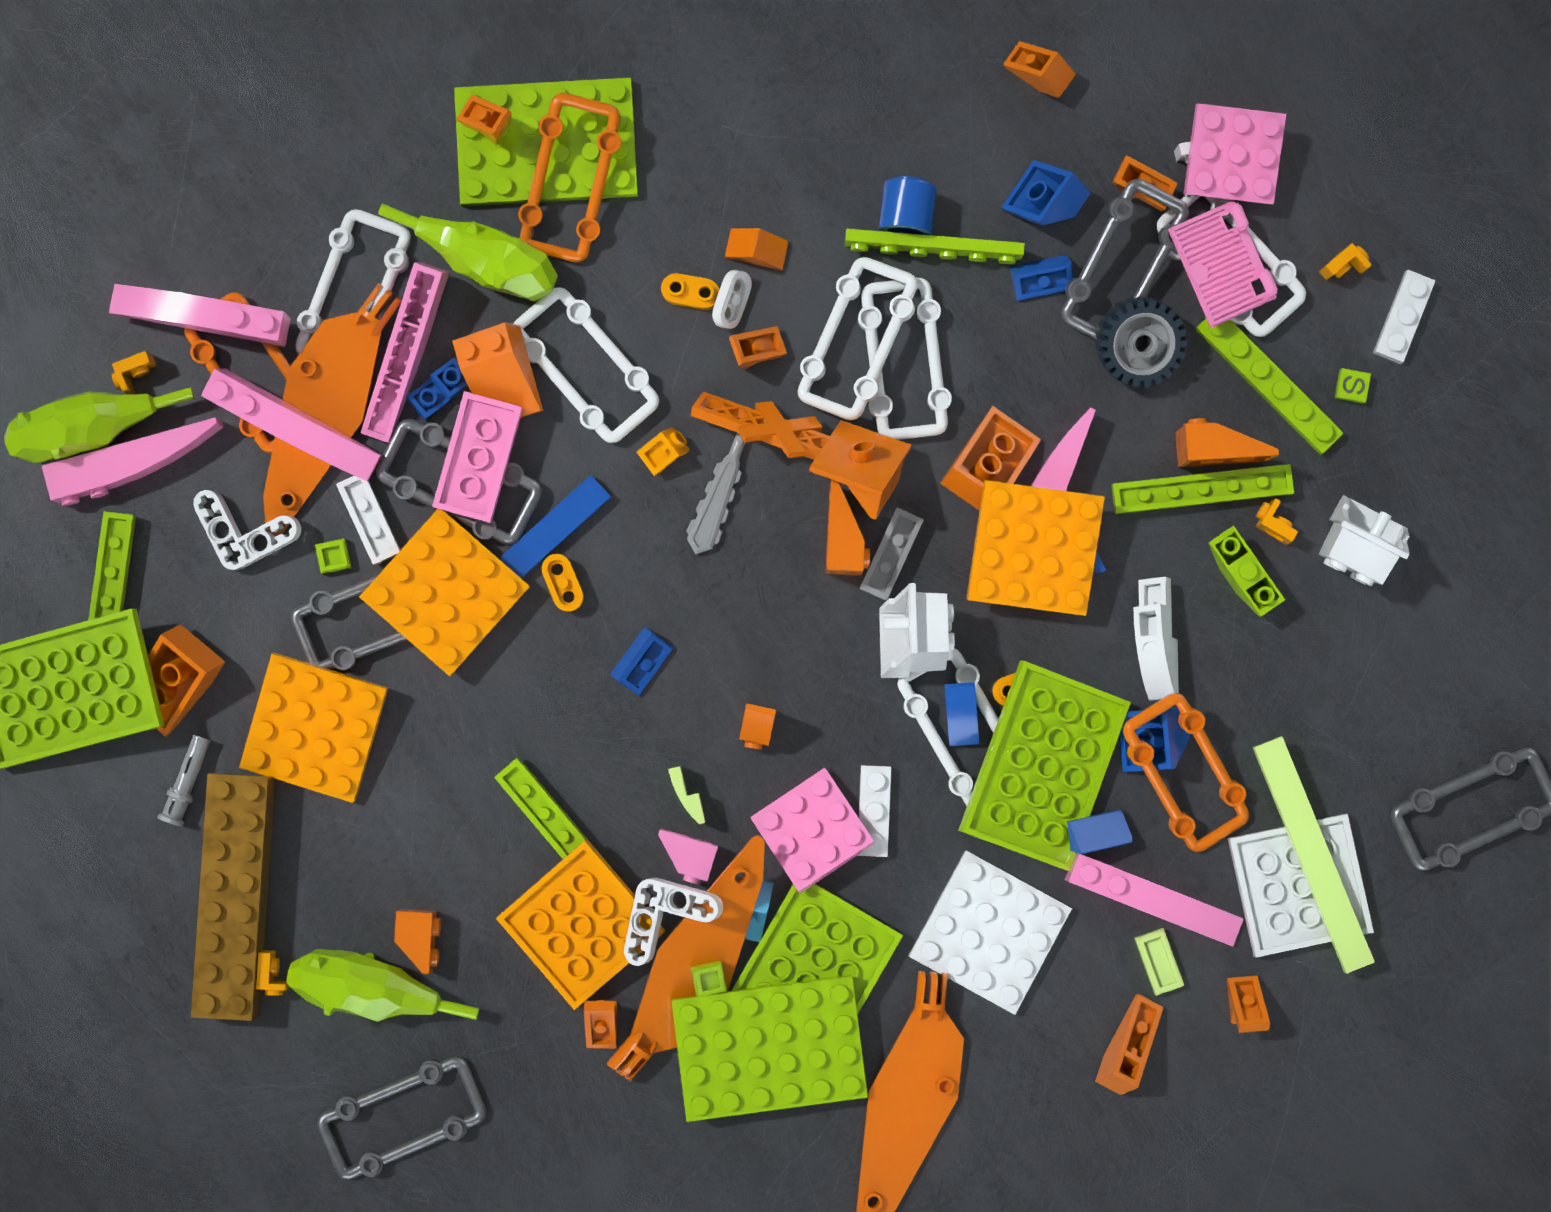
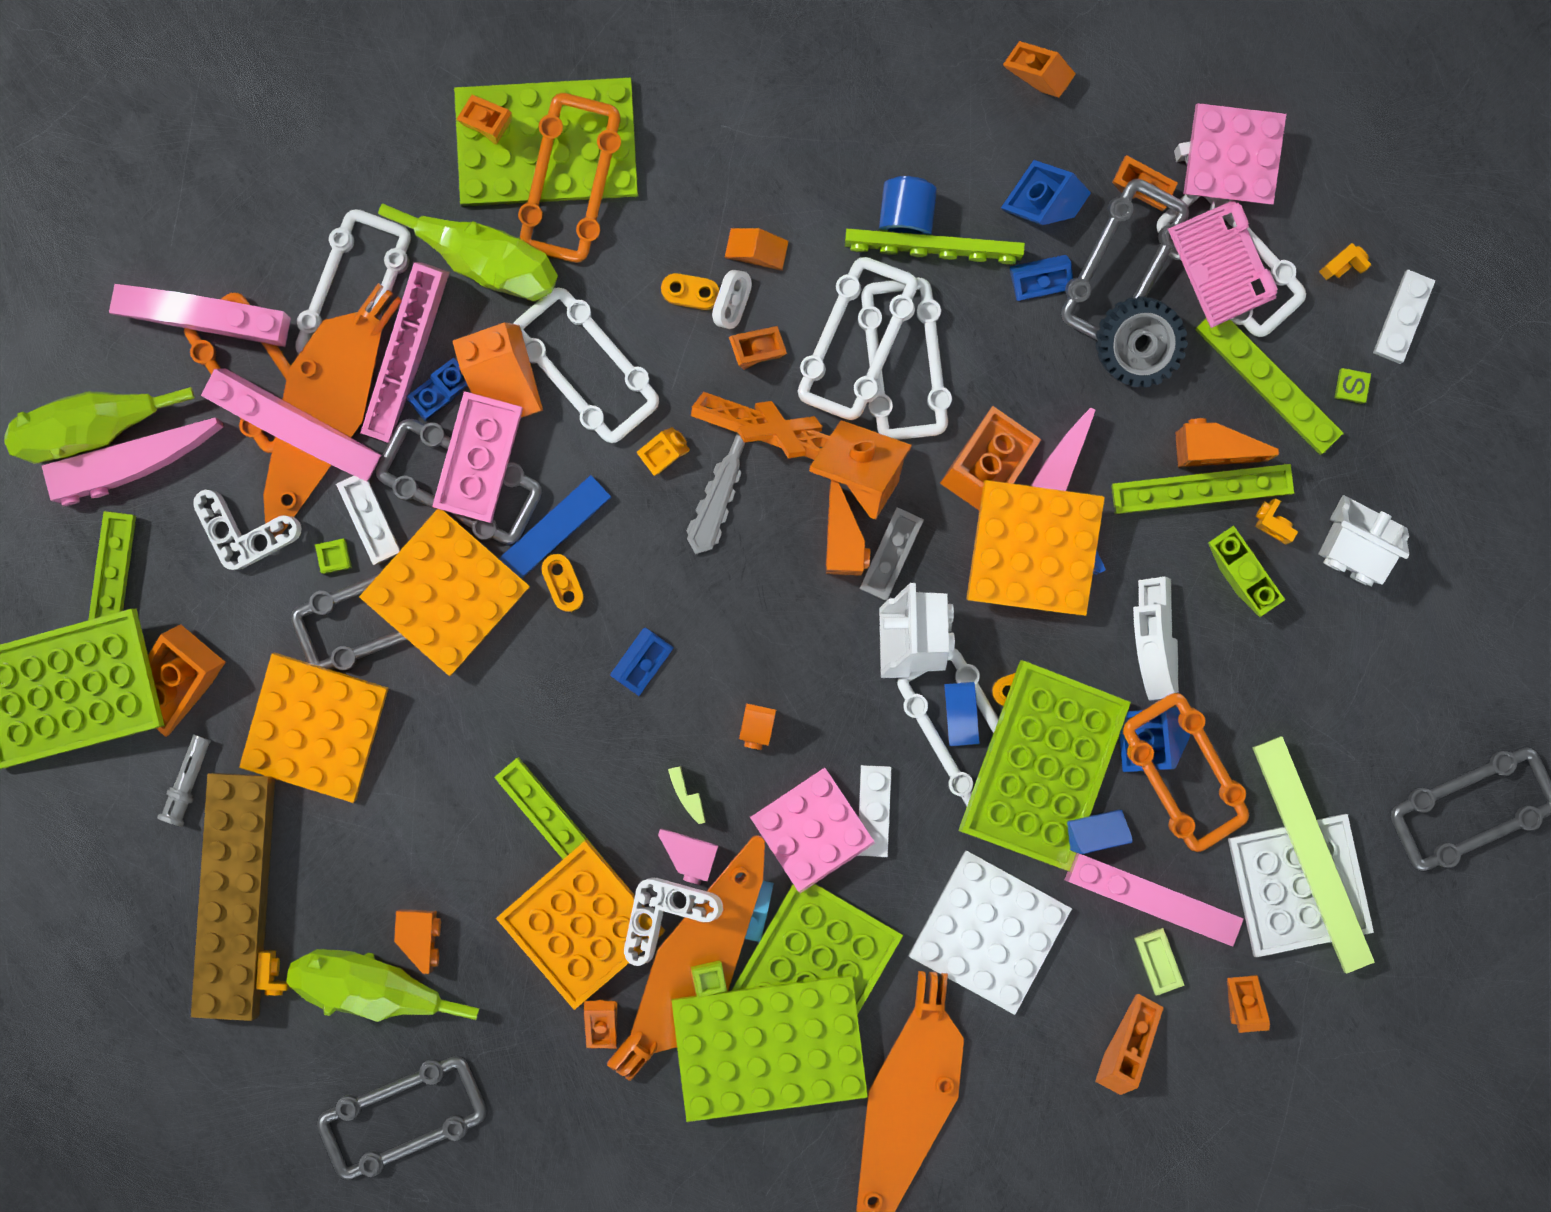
light orange bracket [111,351,157,394] -> none

